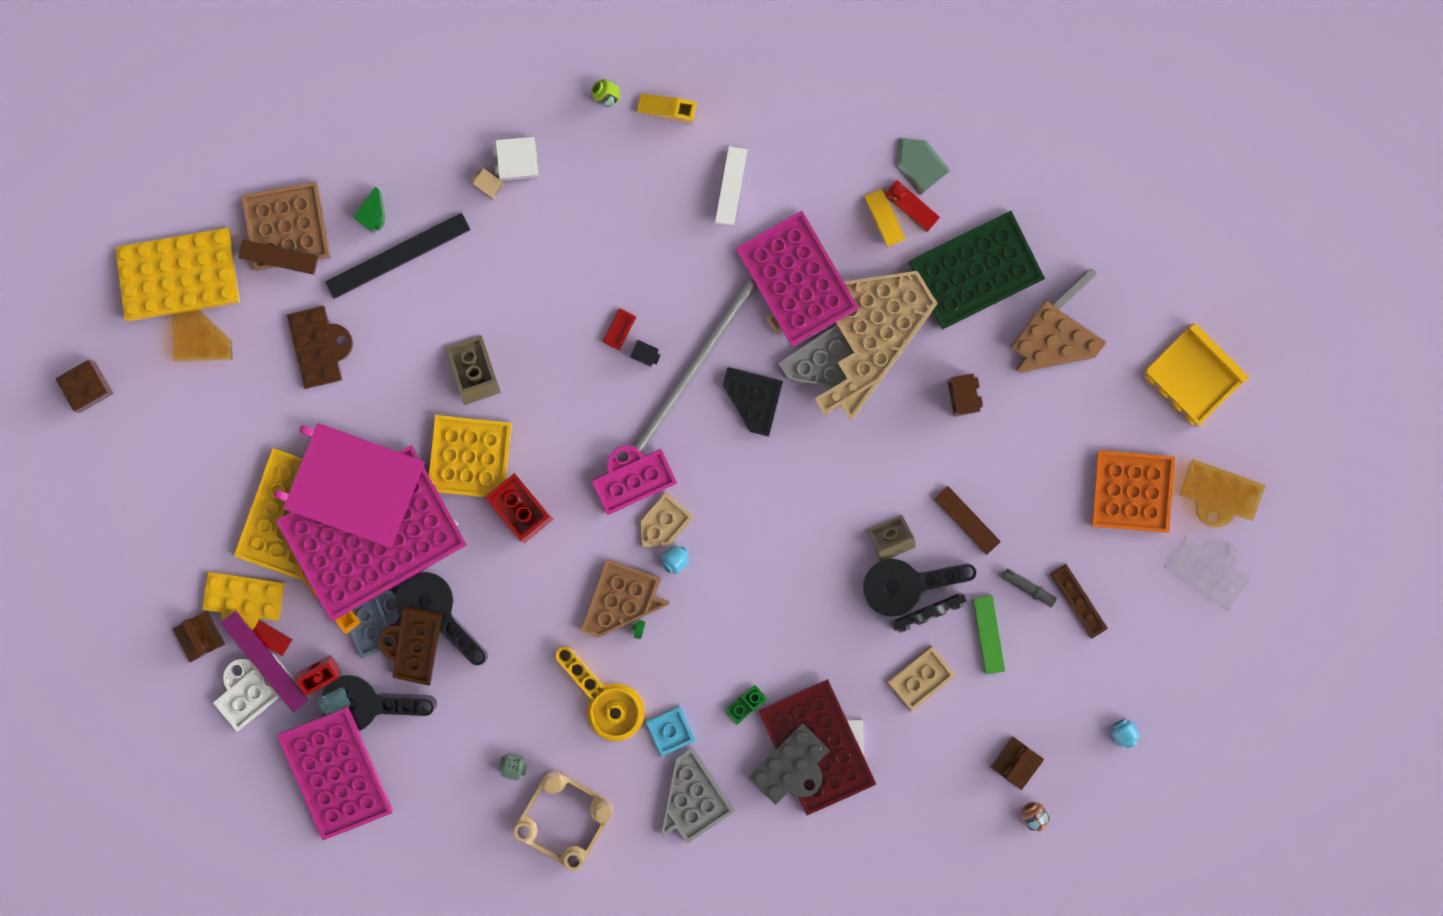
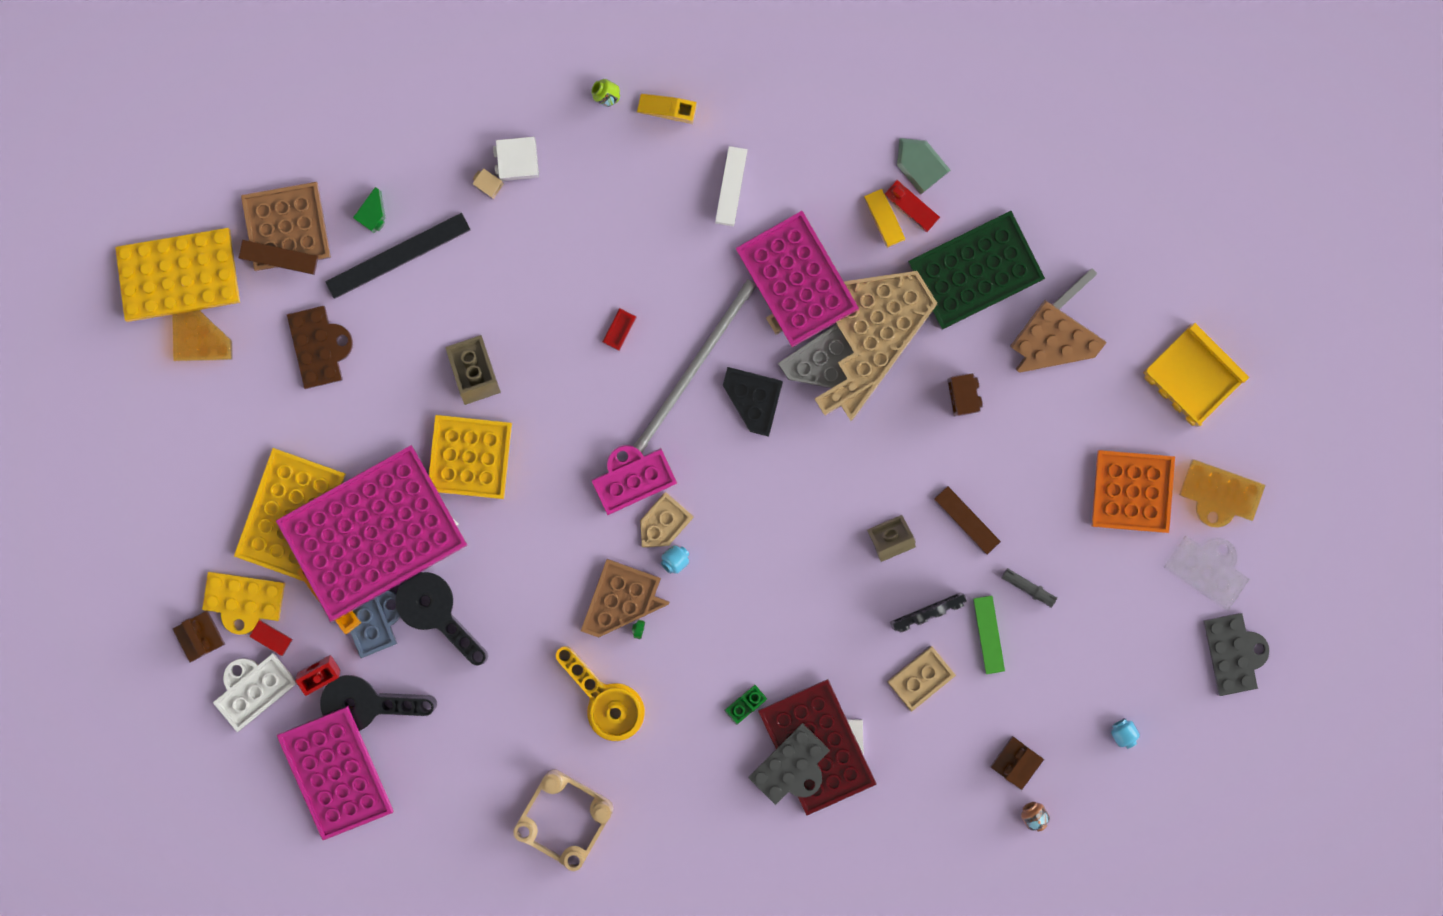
reddish brown brick [55,359,114,413] -> none
magenta tile [221,610,309,712] -> none
dark pink flag [274,423,425,549] -> none
clear light blue bracket [317,687,351,715] -> none
reddish brown plate [379,606,443,686] -> none
red slope [485,473,554,544] -> none
sand green head [498,753,527,780] -> none
black brick [630,340,661,368] -> none
medium azure tile [645,706,696,757] -> none
light grey wing [661,747,735,844] -> none
black beam [863,559,977,617] -> none
reddish brown tile [1050,564,1108,639] -> none
none -> dark grey plate [1203,613,1269,696]

